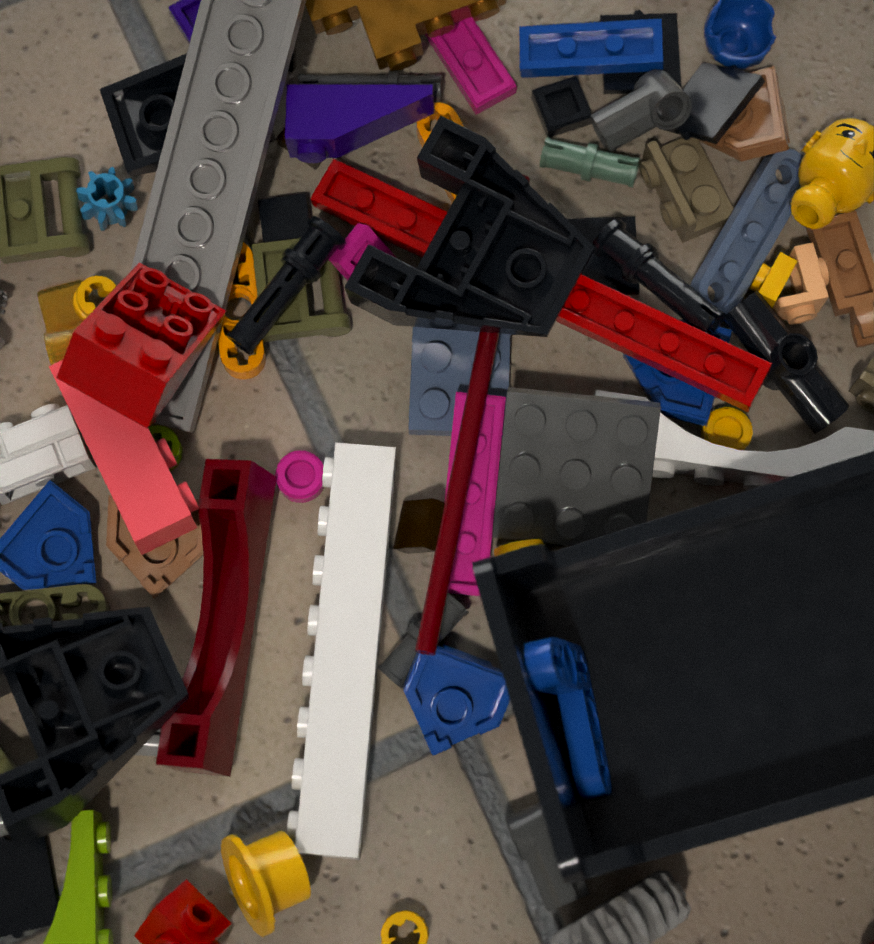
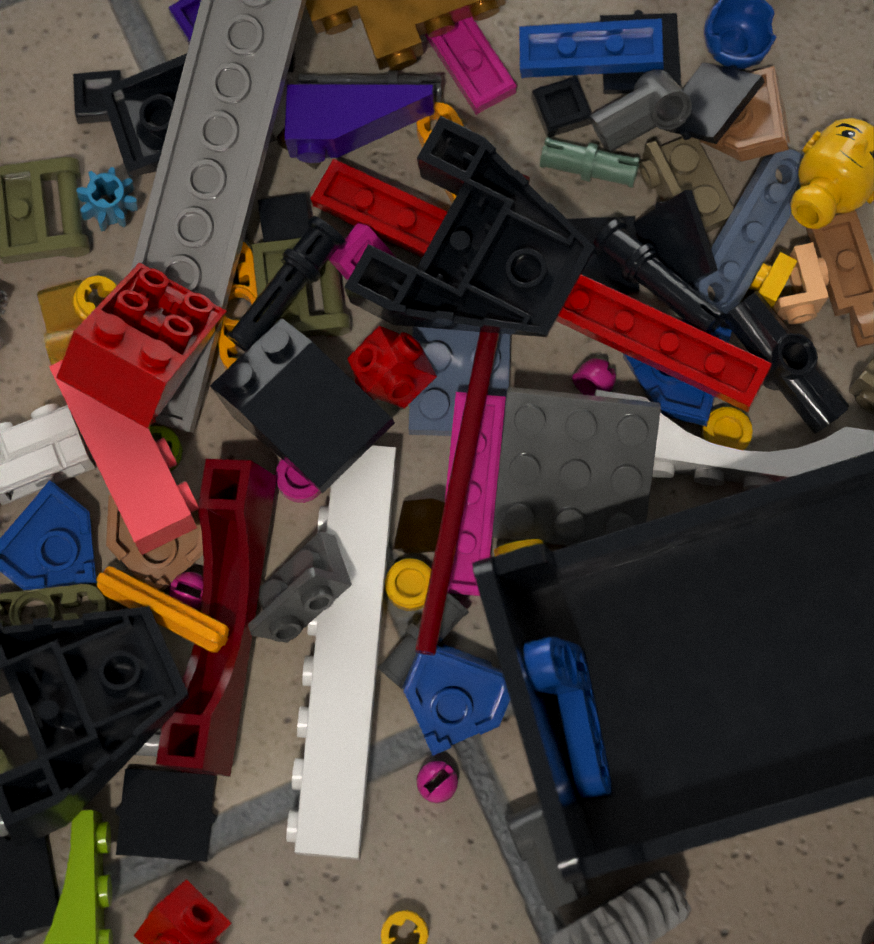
yellow piece [221,830,311,937] -> none
none -> black tile [73,70,123,124]
none -> light orange axle [96,566,229,653]
none -> black piece [115,768,217,862]
none -> dark pink hinge [169,572,203,611]
none -> black slope [210,318,395,493]
none -> dark grey bracket [248,531,352,643]
none -> red brick [347,326,437,409]
none -> yellow tile [385,559,431,611]
none -> dark pink hinge [417,761,458,804]
none -> dark pink hinge [572,358,616,396]
none -> black piece [634,190,718,301]

